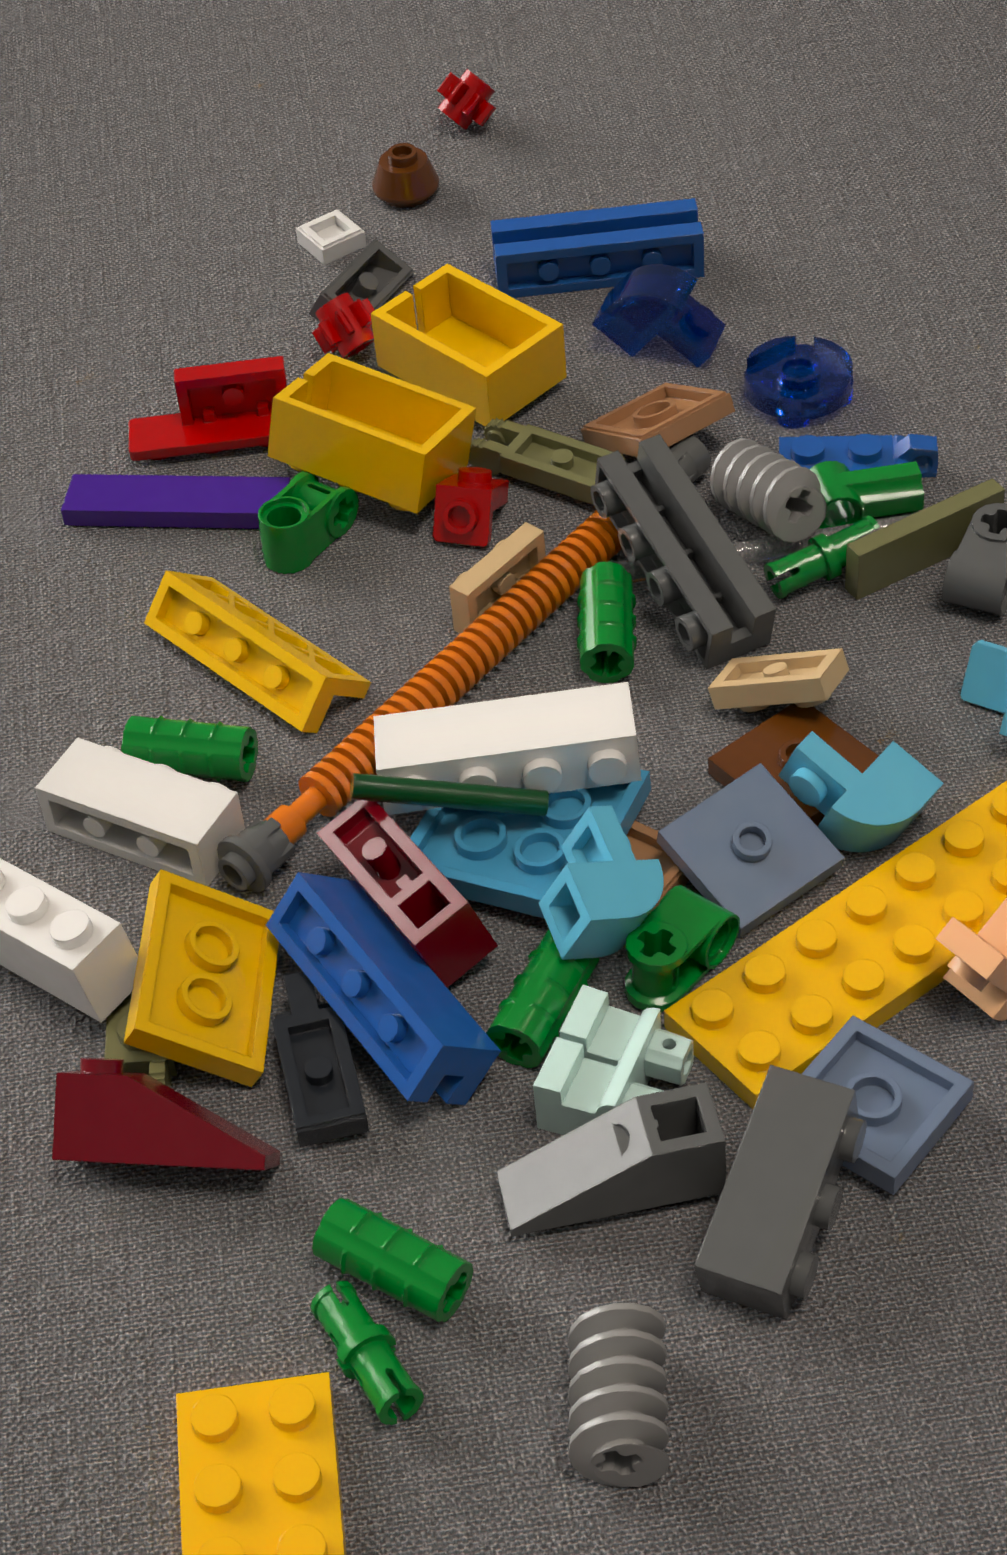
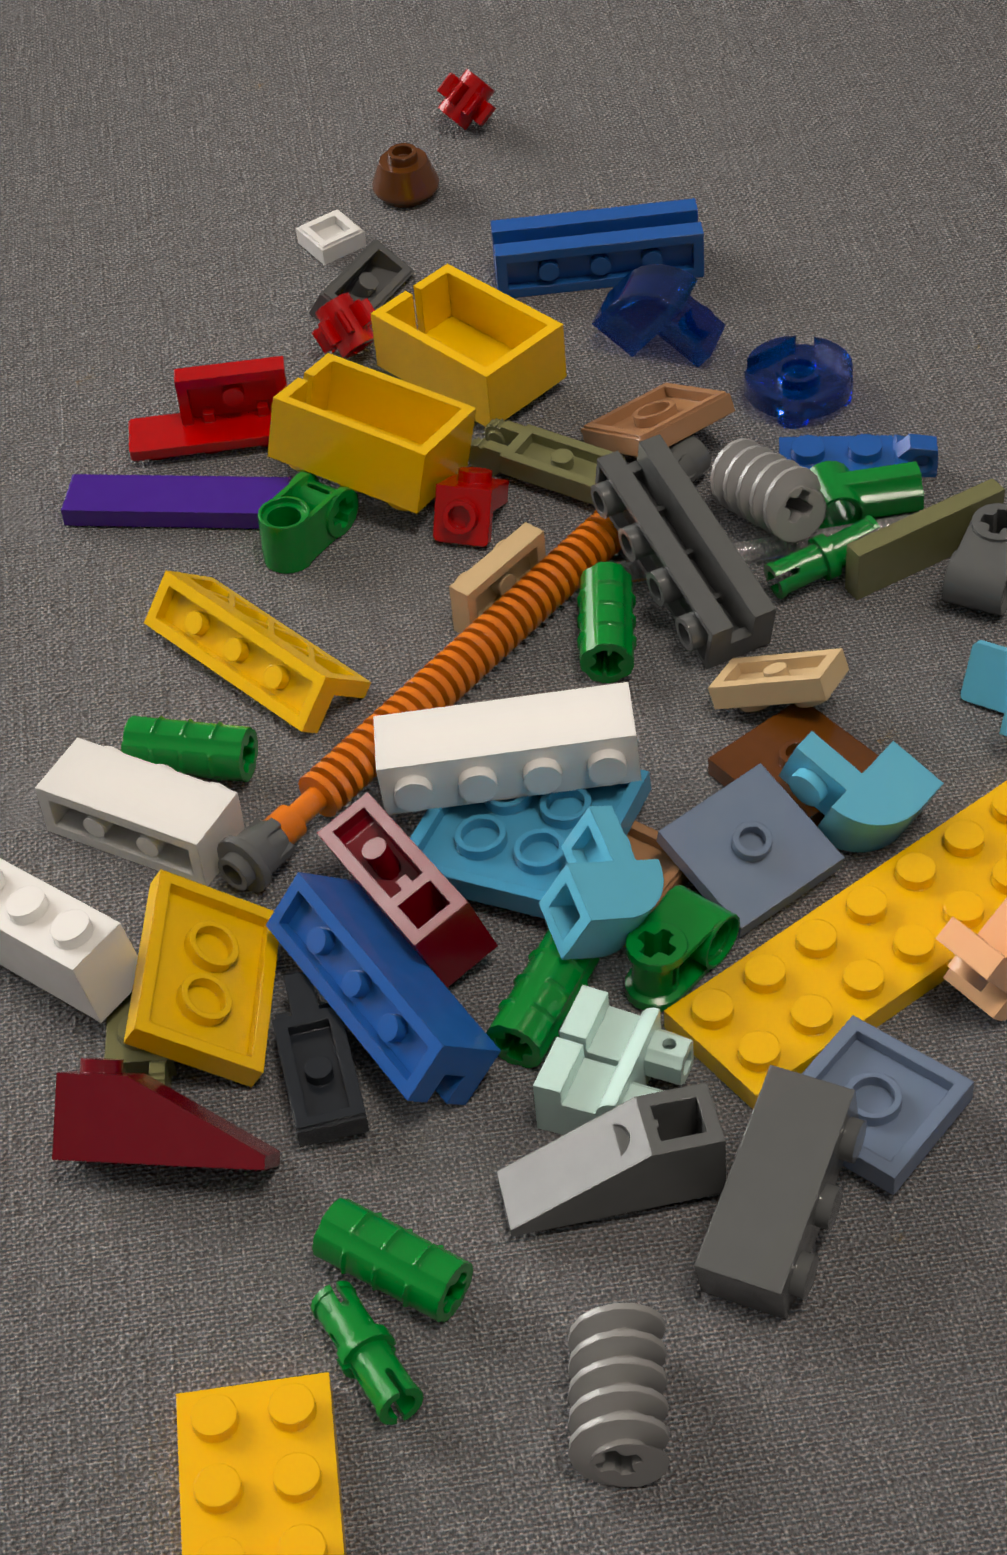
dark green bar [350,773,549,817] -> none

